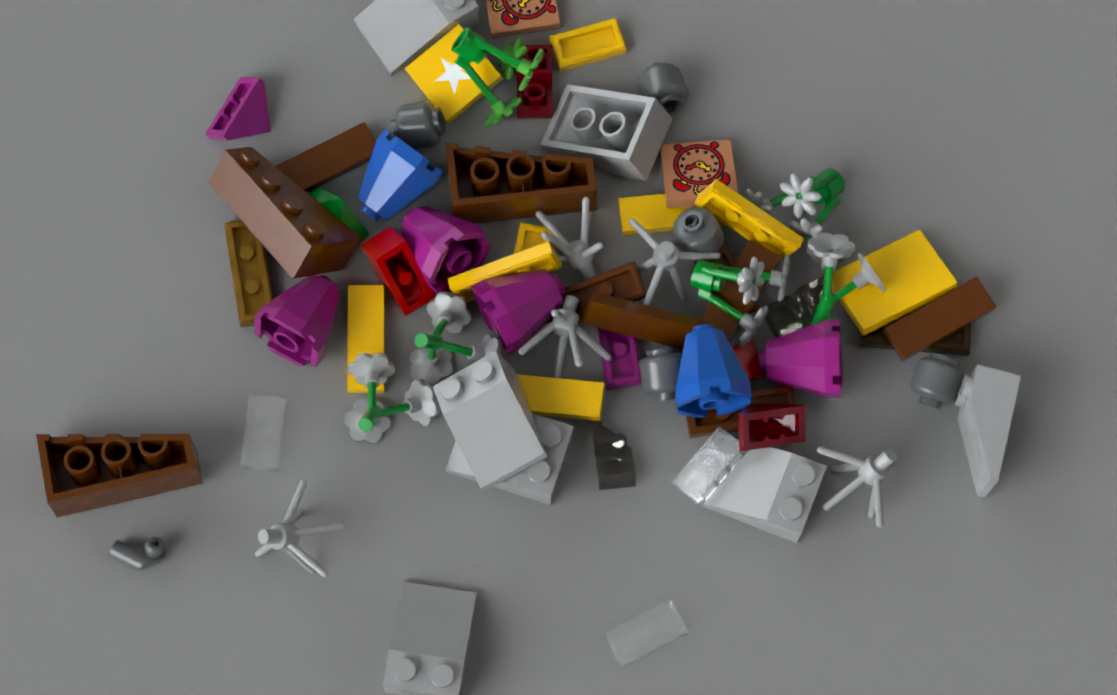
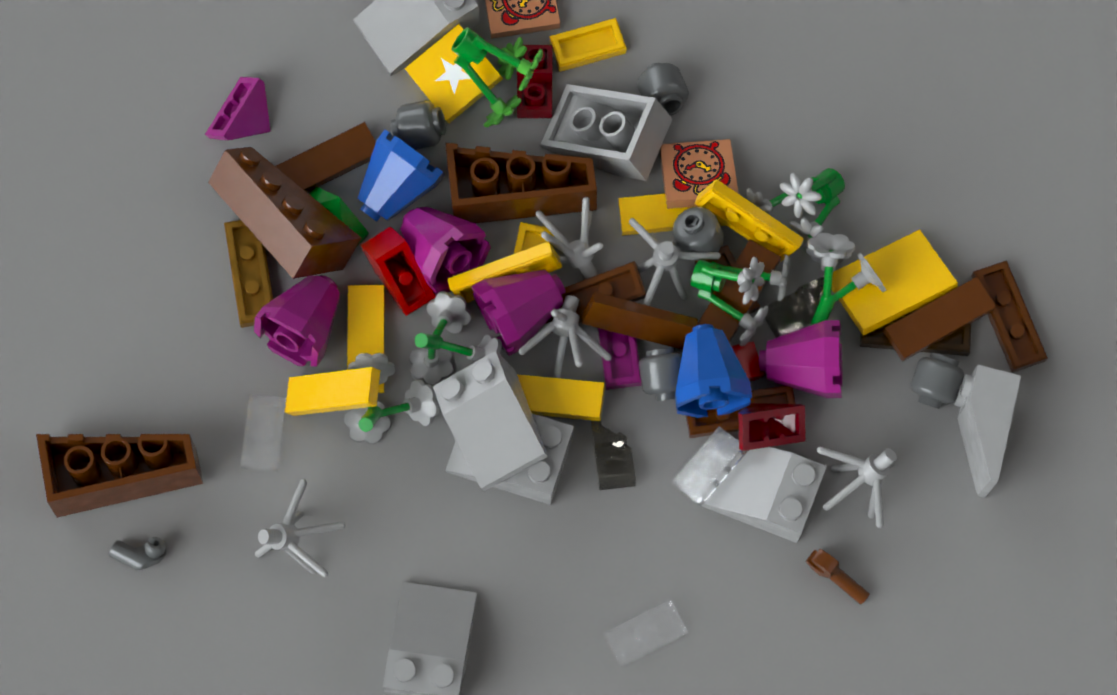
none -> yellow tile [285,367,381,416]
none -> reddish brown bar [805,549,870,605]
none -> reddish brown tile [971,260,1048,373]

